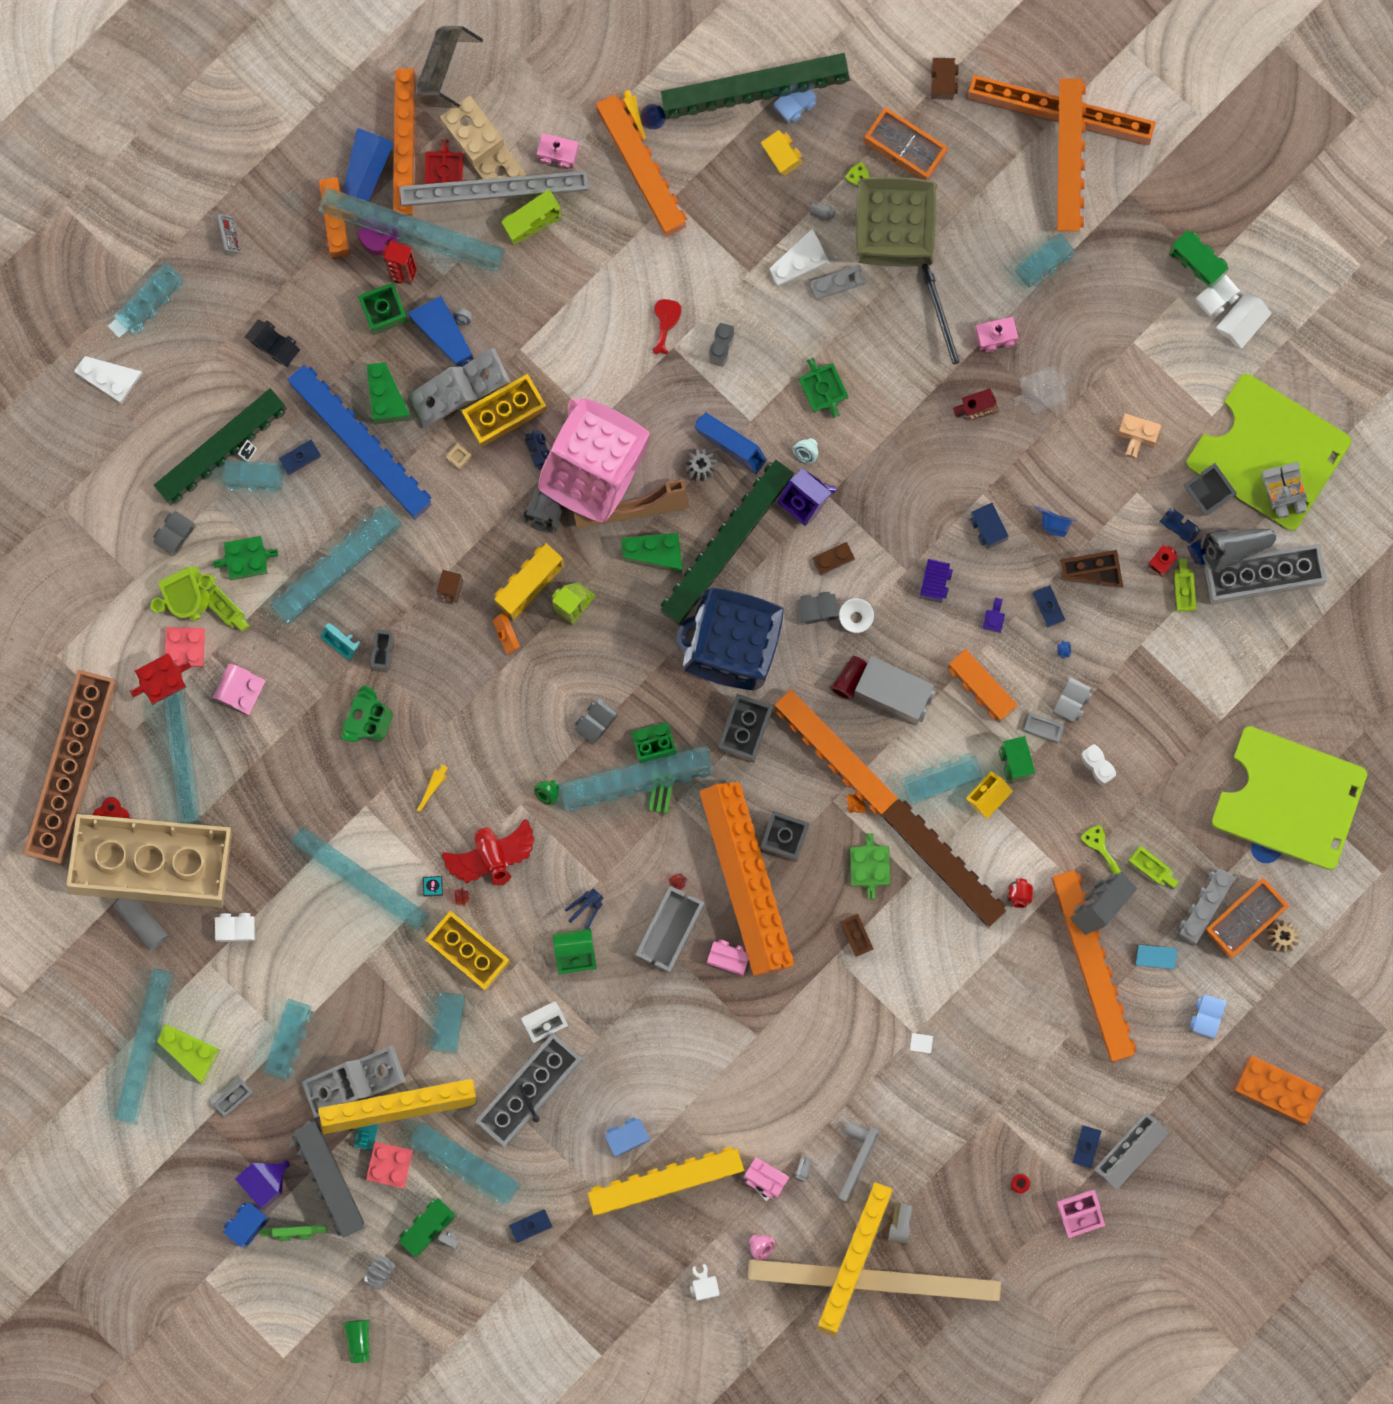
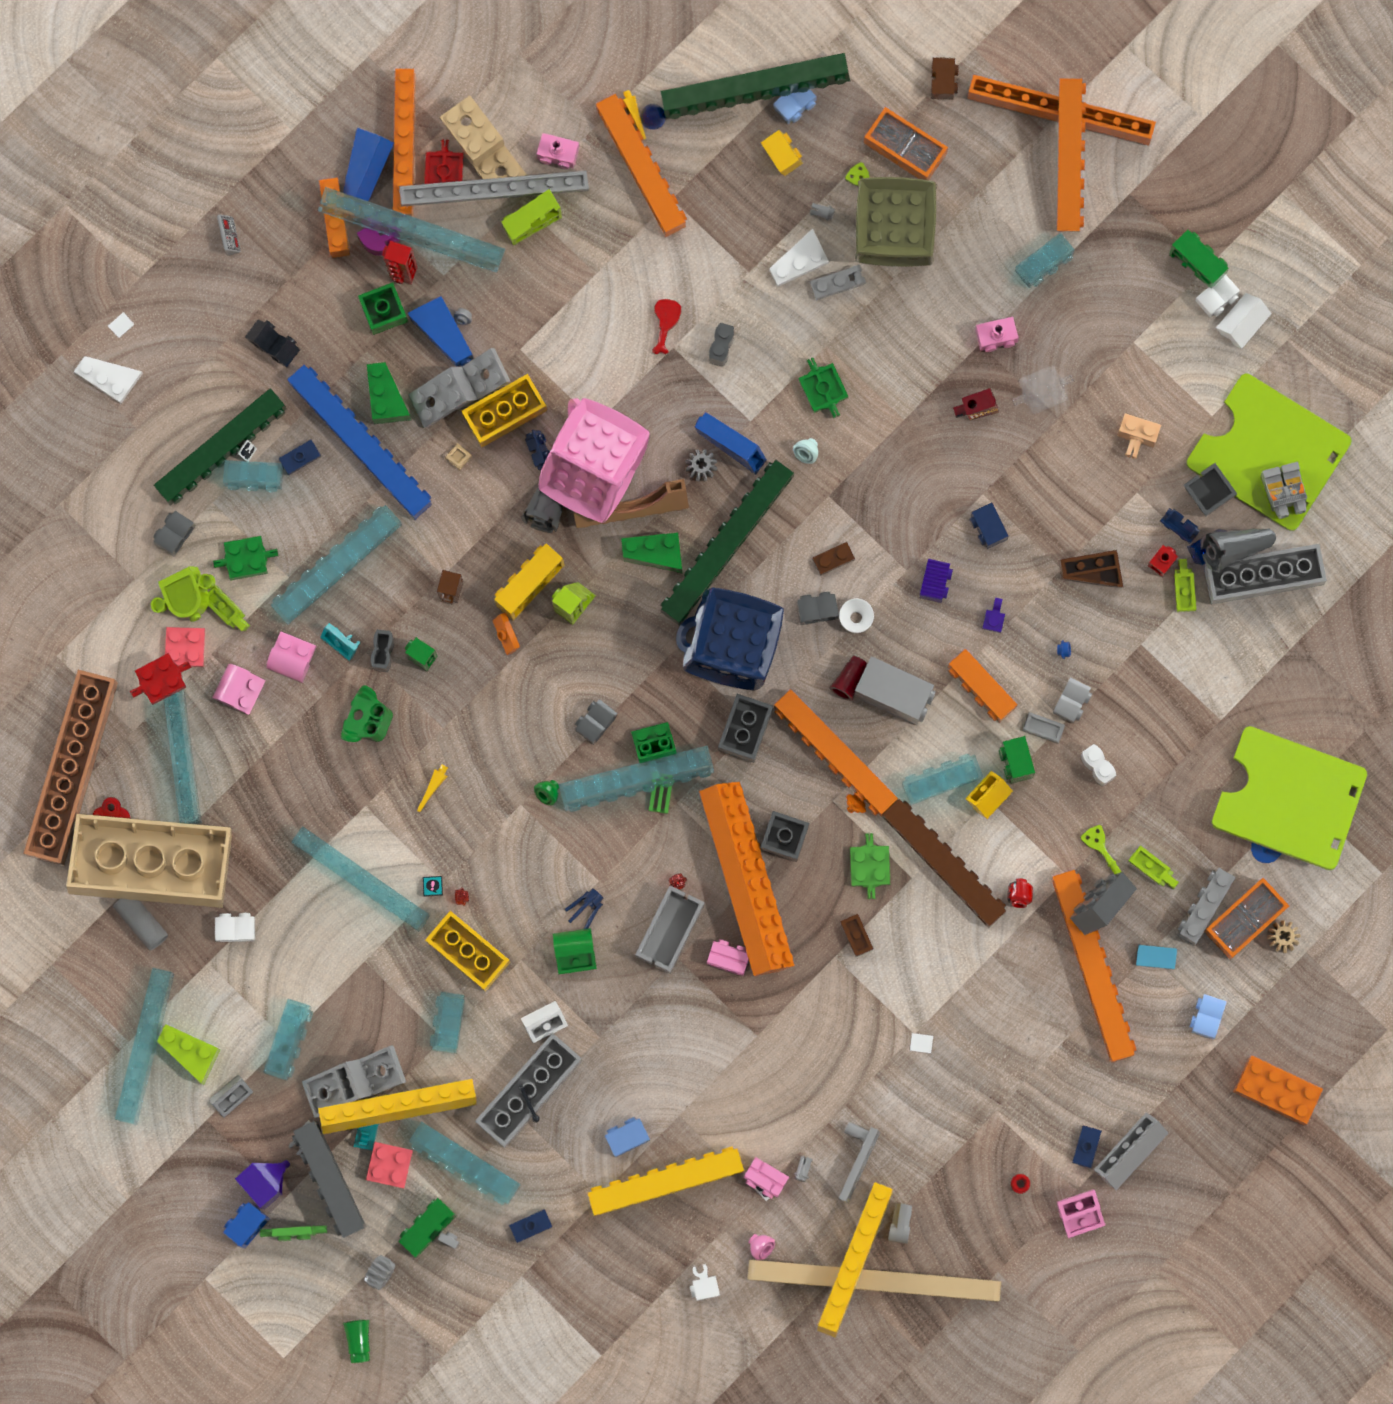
clear light blue brick [114,261,184,335] -> none
clear smoke windscreen [416,26,483,108] -> none
red animal [442,819,535,886] -> none
dark purple piece [777,468,836,526] -> none
black bar [921,264,960,365] -> none
dark blue plate [1032,585,1065,628] -> none
blue piece [1034,505,1077,537] -> none
none -> bright pink brick [267,632,316,683]
none -> green brick [405,637,438,672]

